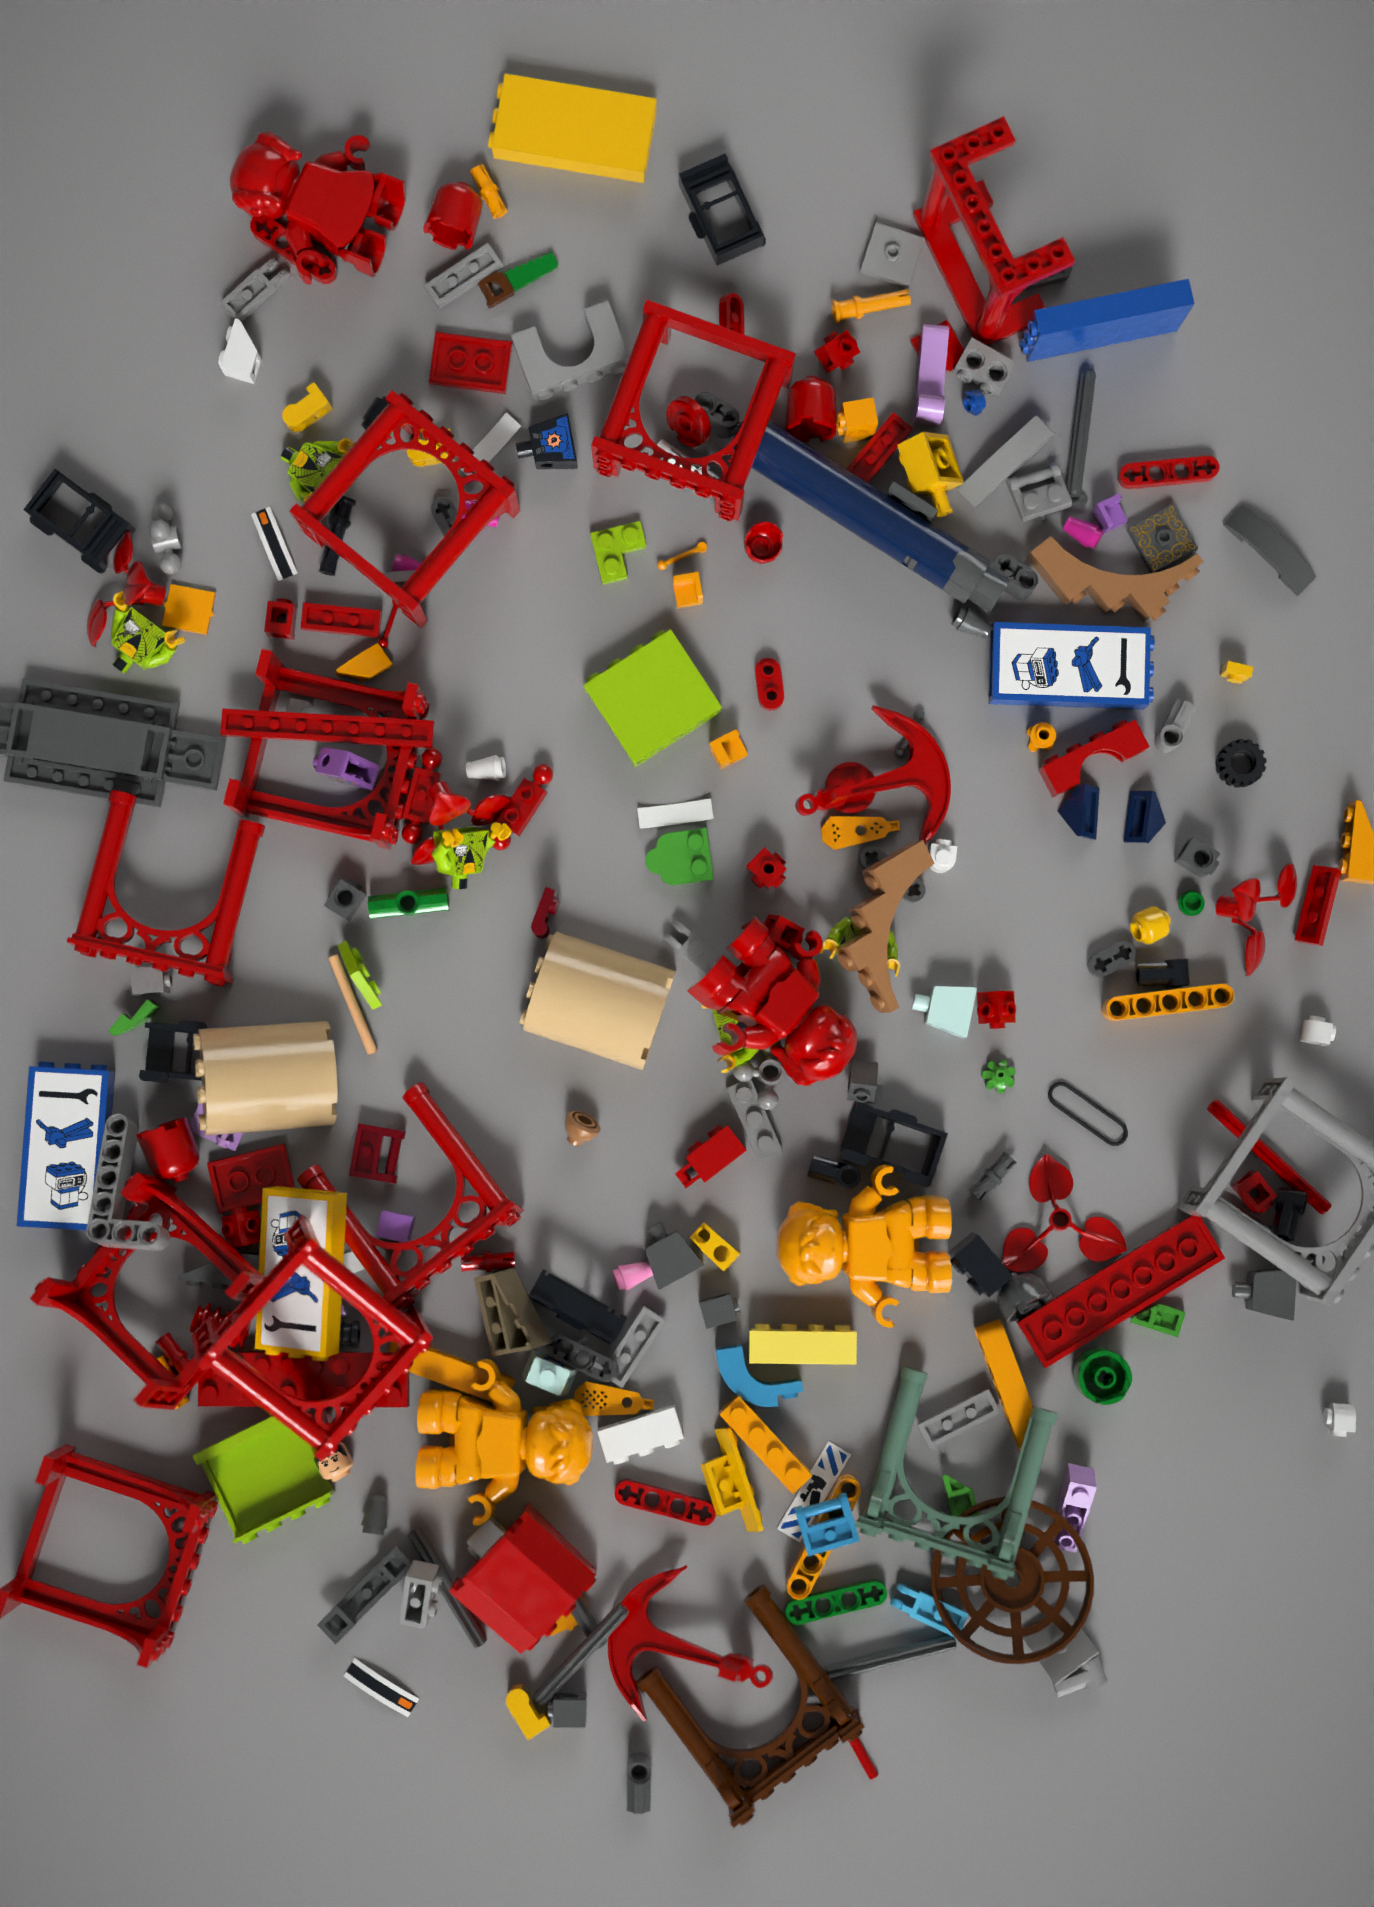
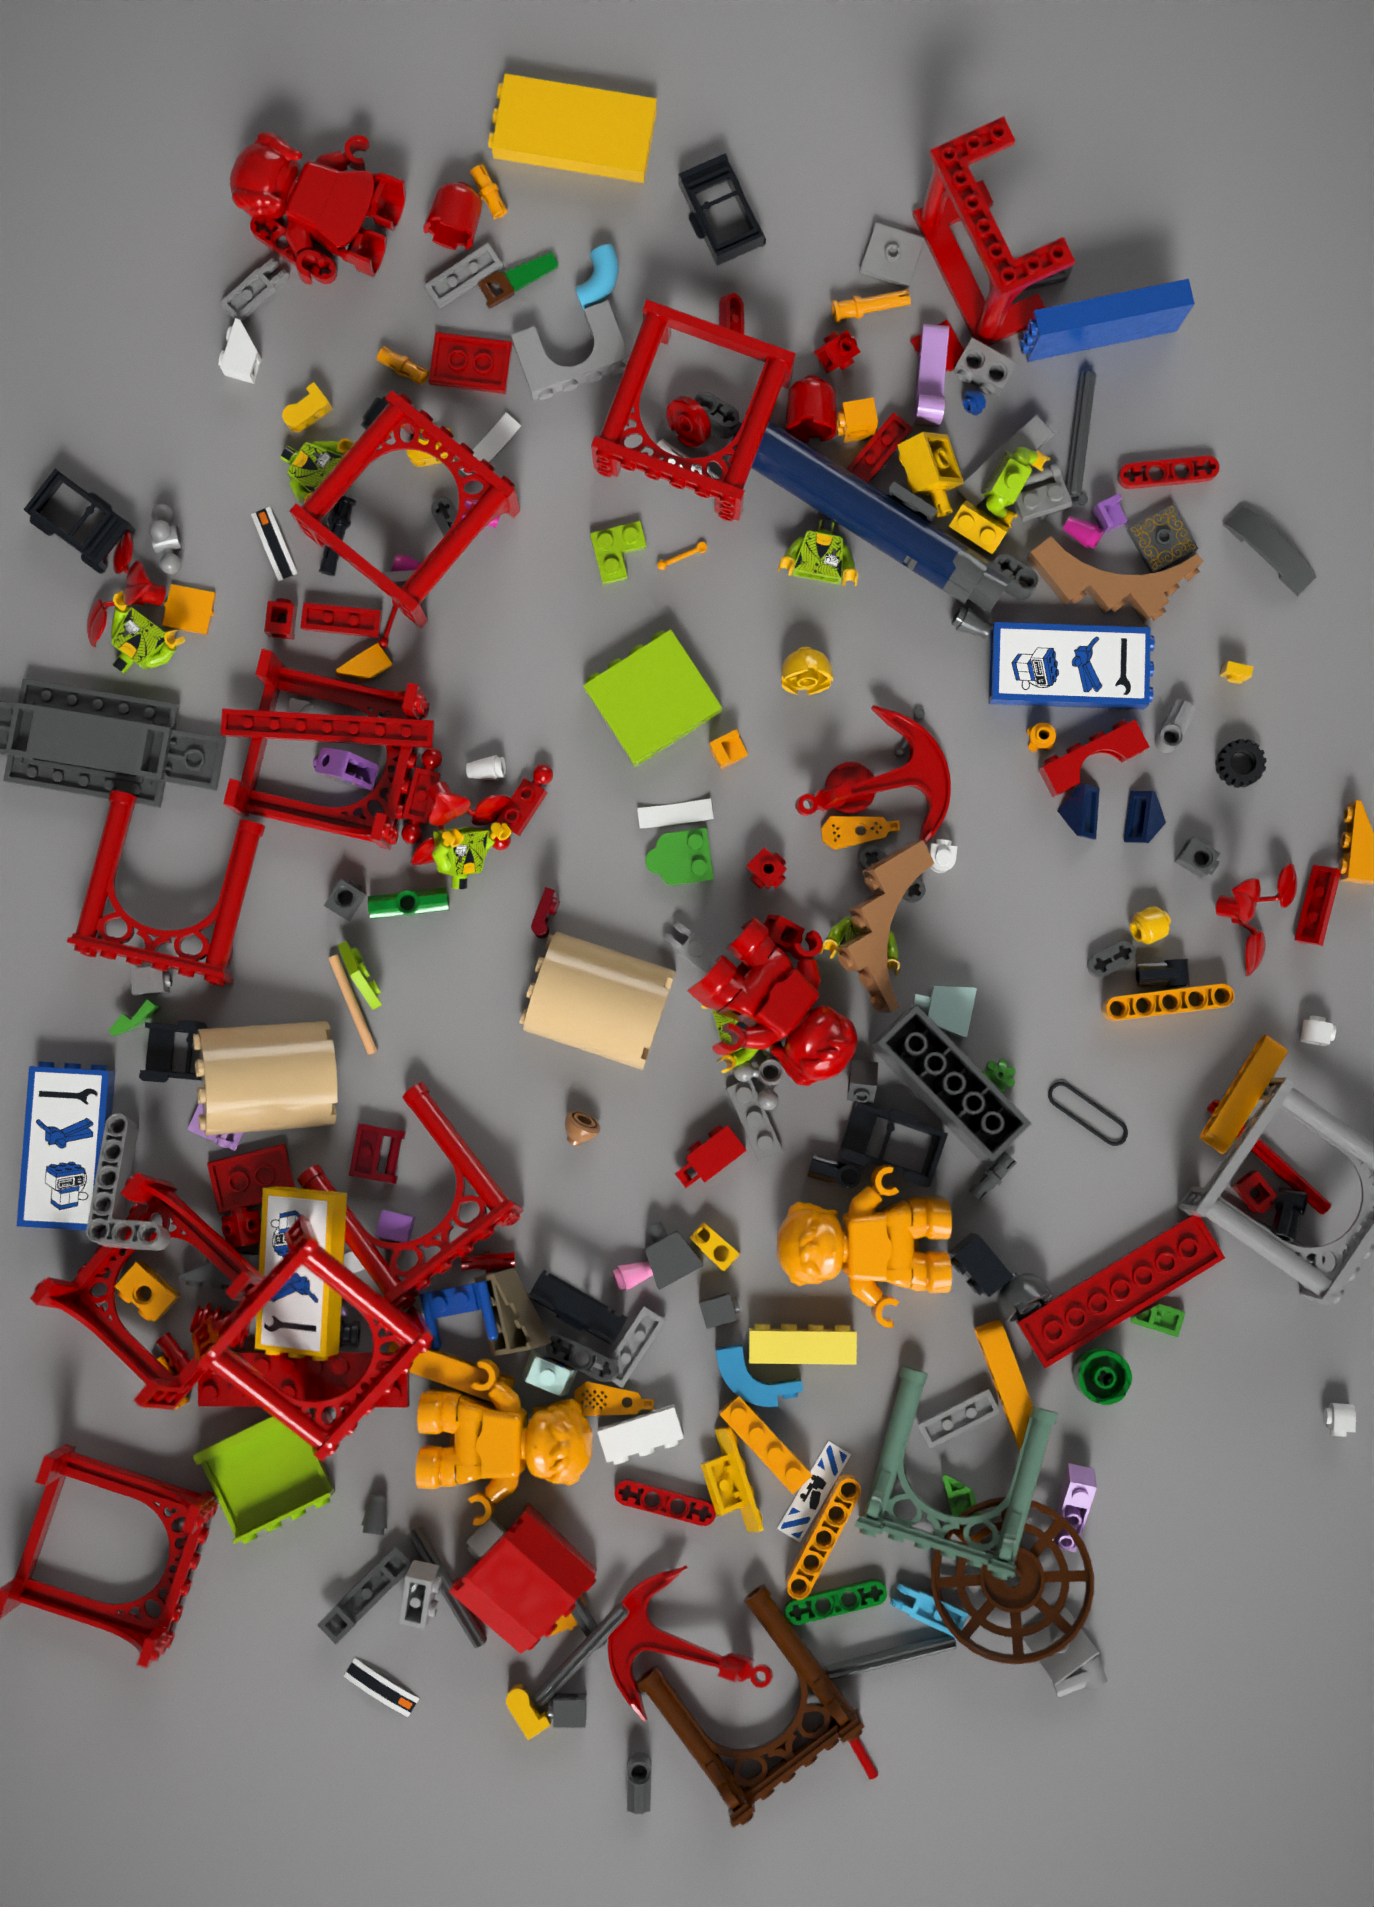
red cylinder [136,1116,200,1183] -> none
light nougat head [314,1442,354,1482] -> none
torso [516,413,578,469] -> none
light orange panel [673,572,703,608] -> none
red hair [744,521,783,564] -> none
red plate [755,658,784,711] -> none
dark azure plate [794,1492,860,1556] -> none
red brick [977,991,1016,1029] -> none
red plant [1002,1154,1127,1272] -> none
green plate [1178,890,1205,916] -> none
dark grey torso [1232,1268,1296,1321] -> none
none -> light orange brick [115,1260,181,1322]
none -> light orange pin [377,346,429,386]
none -> blue plate [419,1281,498,1351]
none -> medium azure cylinder [575,244,619,312]
none -> torso [777,519,858,586]
none -> yellow cylinder [781,647,833,695]
none -> dark grey brick [869,1005,1032,1162]
none -> yellow brick [949,500,1010,554]
none -> lime torso [981,447,1050,528]
none -> light orange beam [1199,1034,1288,1154]

